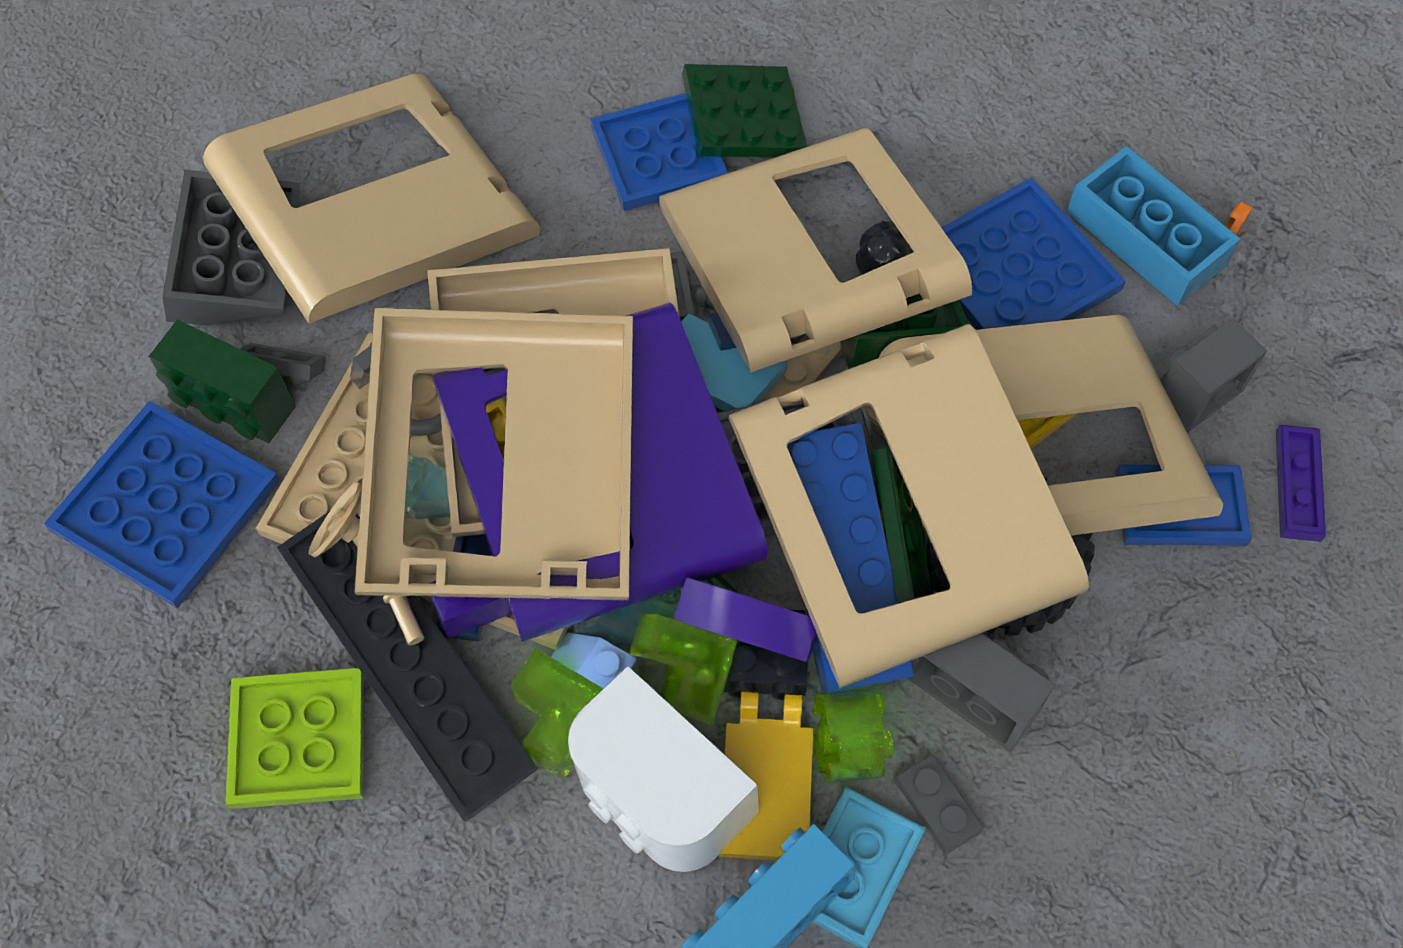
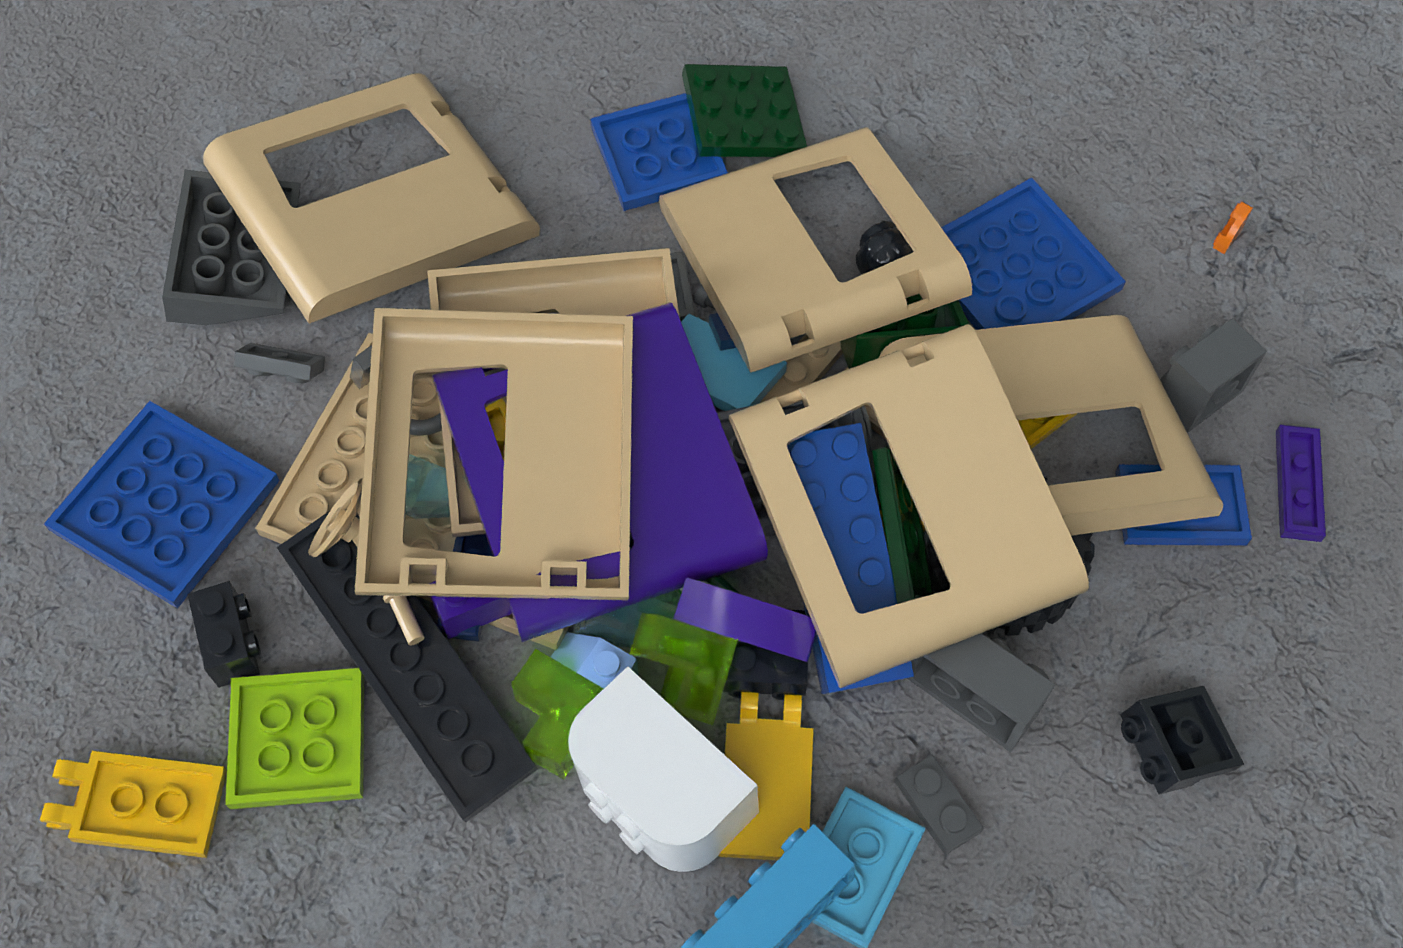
dark green brick [149,320,295,443] -> none
clear neon green brick [812,690,893,783] -> none
dark azure brick [1066,146,1241,307] -> none
none -> yellow tile [40,751,227,858]
none -> black brick [187,581,261,688]
none -> black plate [1120,685,1244,795]

